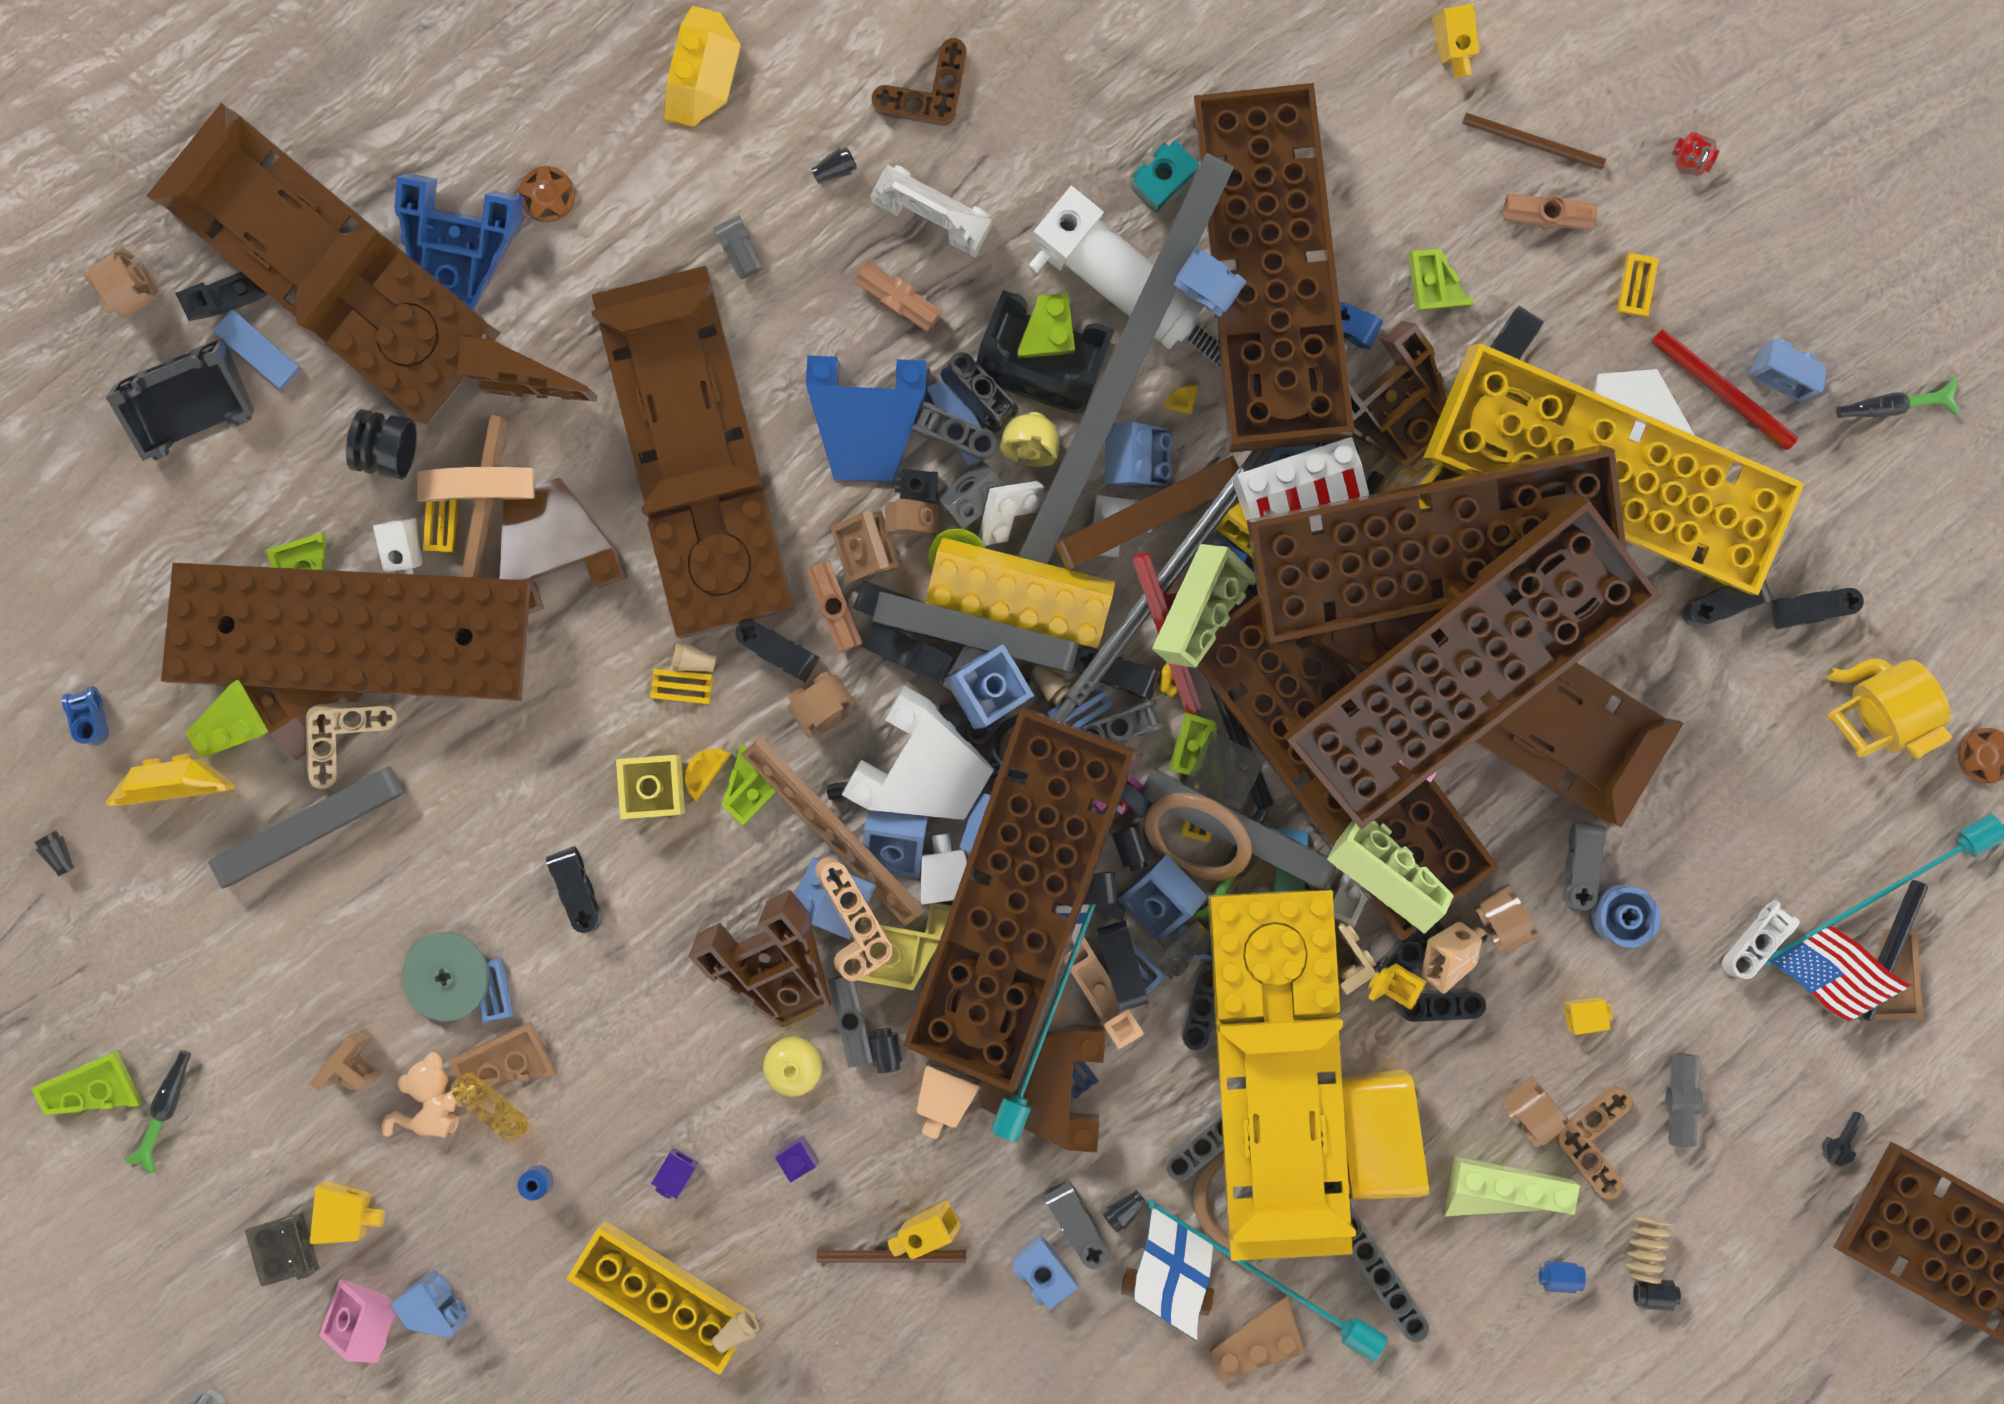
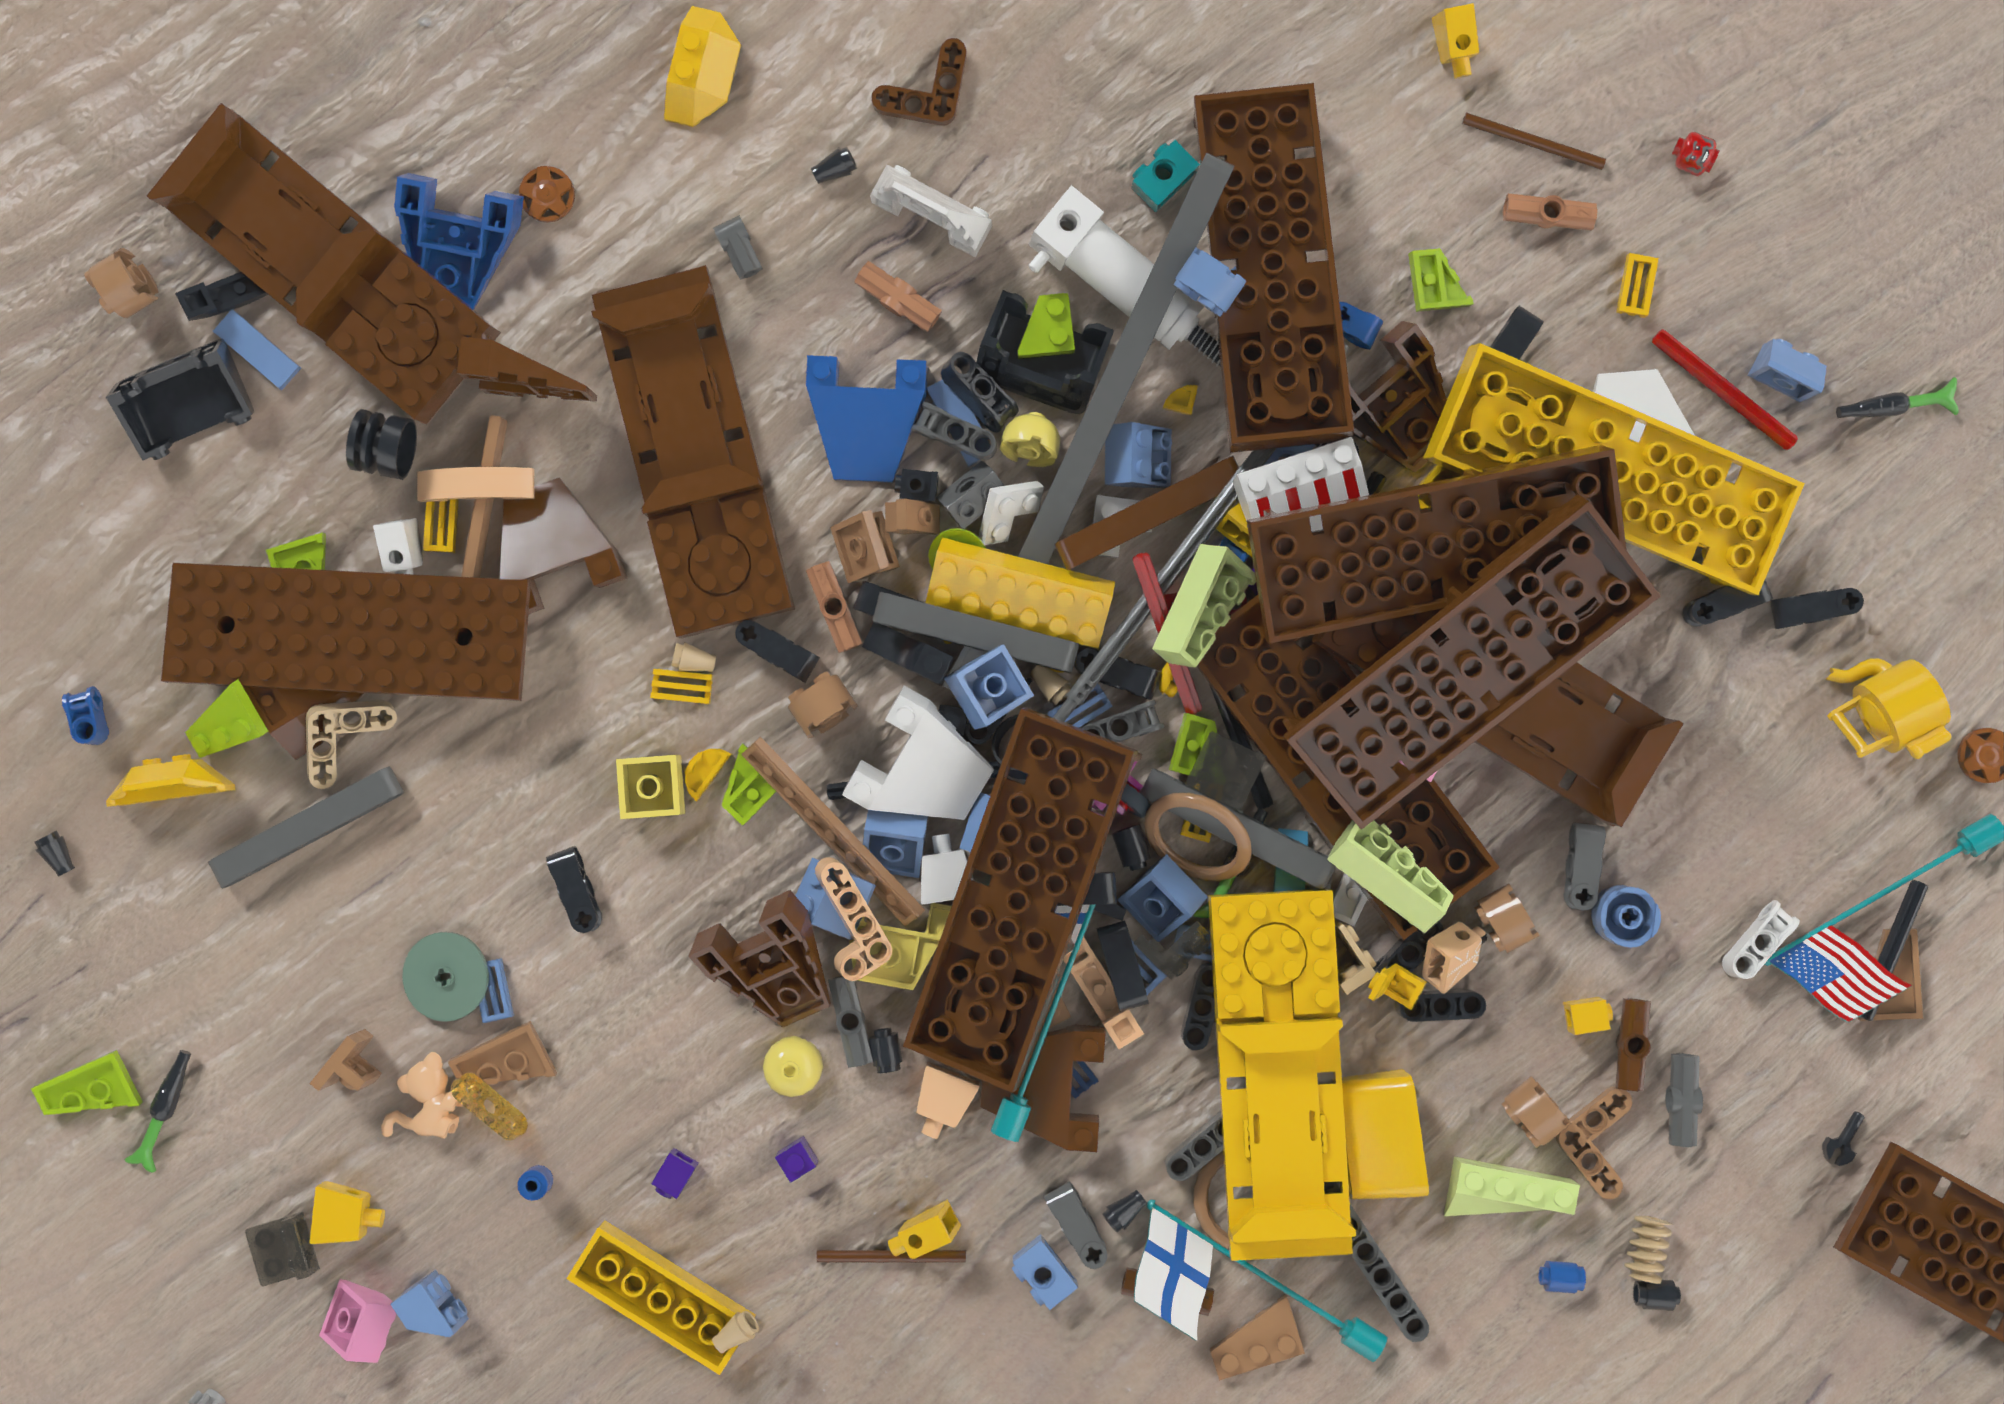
none -> reddish brown piece [1615,998,1651,1092]

